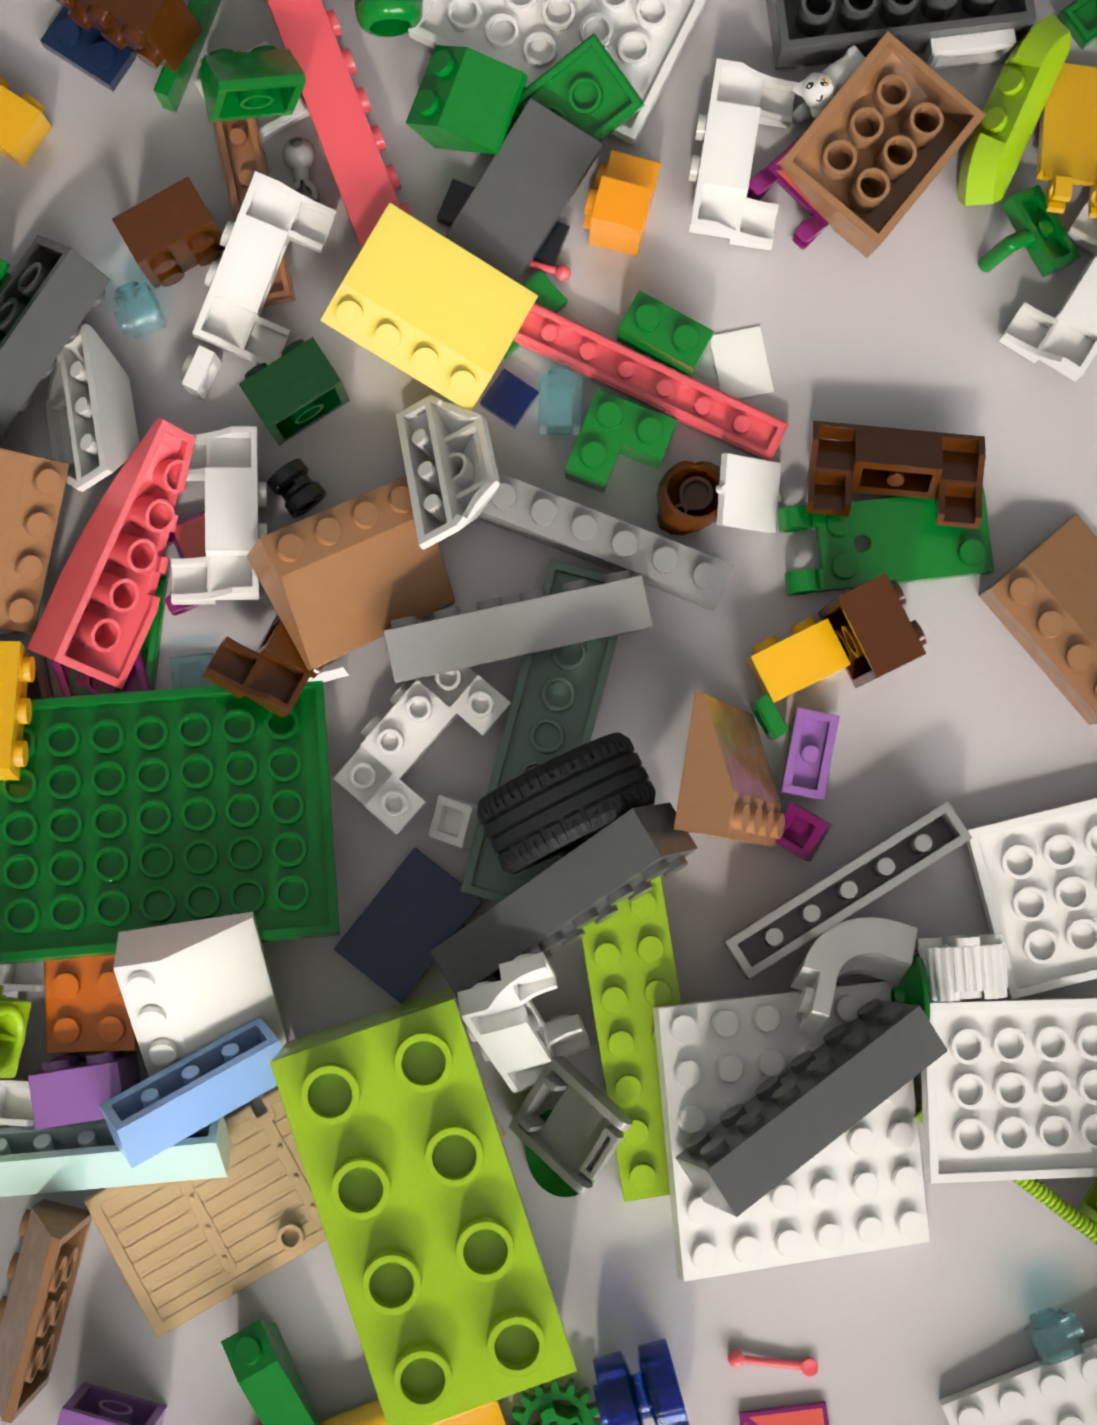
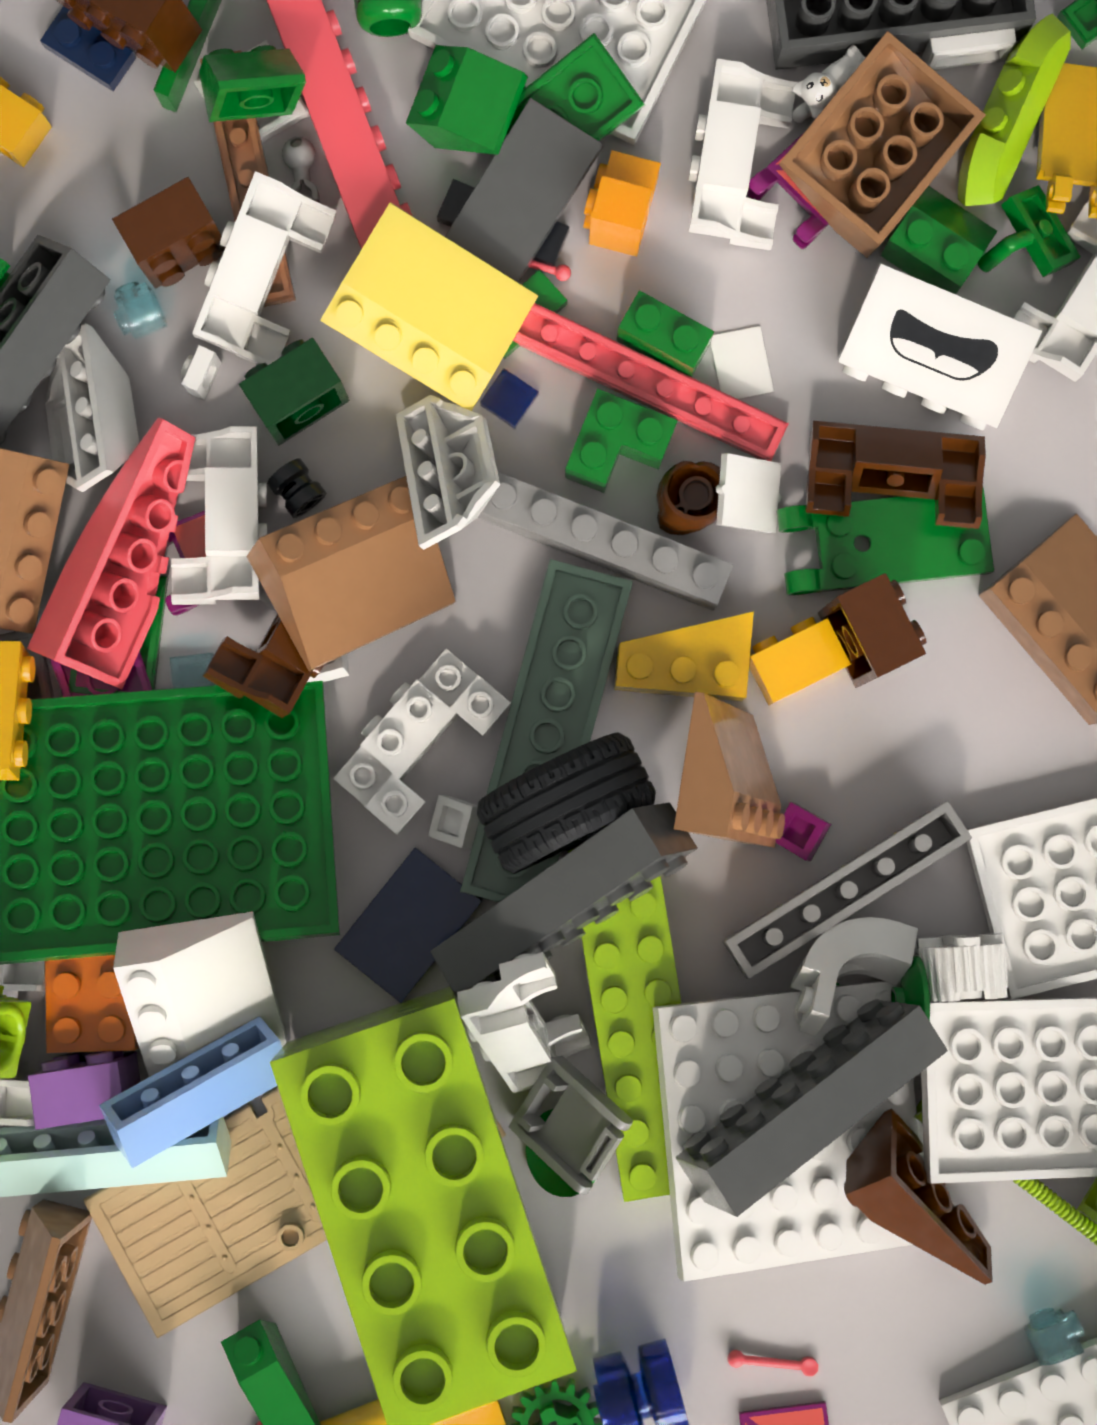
light grey brick [383,570,653,683] -> none
clear light blue brick [538,368,582,435] -> none
green tile [749,693,789,740] -> none
medium lavender plate [779,707,840,801] -> none
none -> yellow wedge [614,611,754,701]
none -> white panel [837,263,1042,431]
none -> reddish brown wedge [844,1108,993,1285]
none -> green slope [880,186,997,294]

